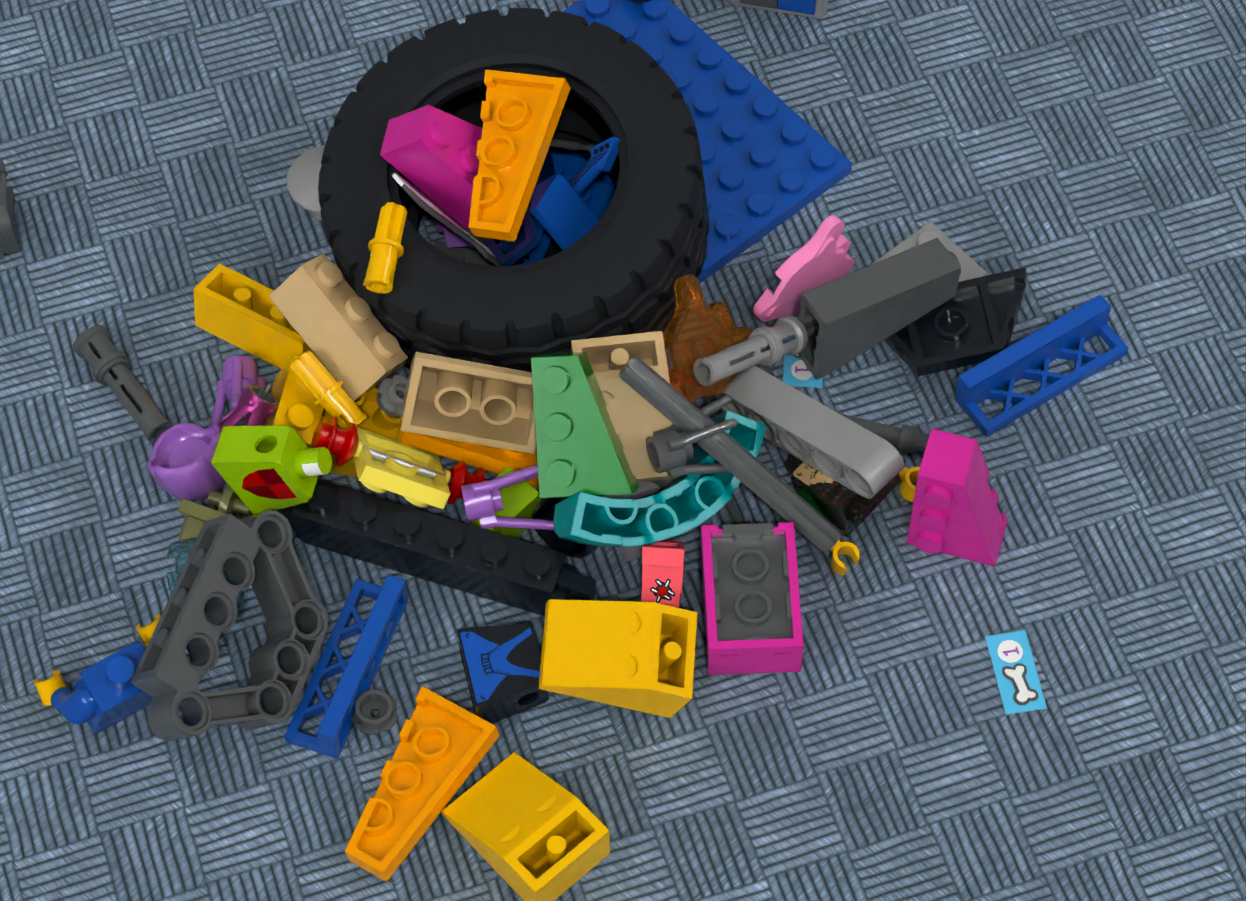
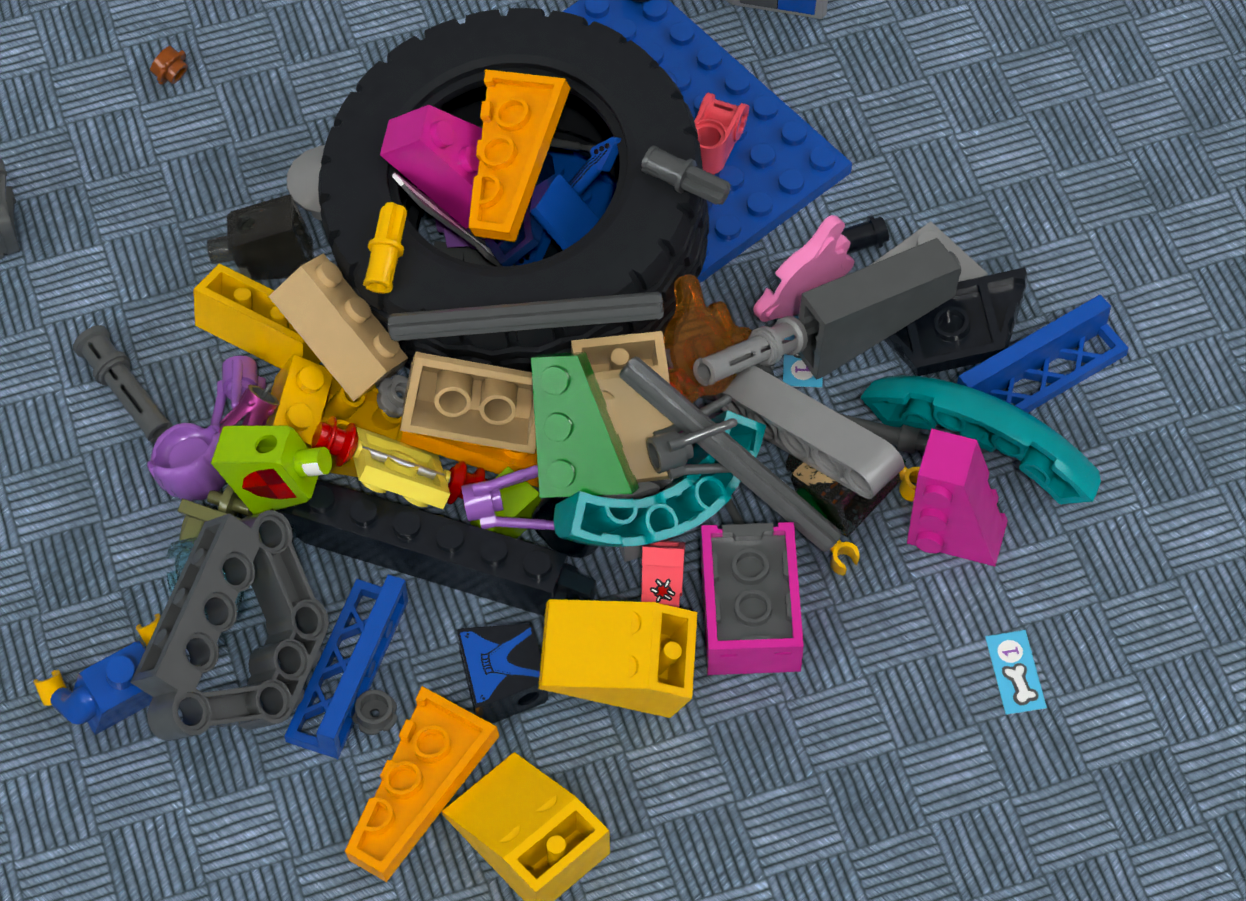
yellow axle [291,351,368,429] -> none
none -> dark orange plate [150,46,188,85]
none -> clear smoke torso [207,195,314,281]
none -> dark grey axle [388,291,664,341]
none -> dark grey axle [641,145,731,205]
none -> coral piece [694,92,749,175]
none -> black pin [841,215,889,254]
none -> teal brick [861,375,1101,504]

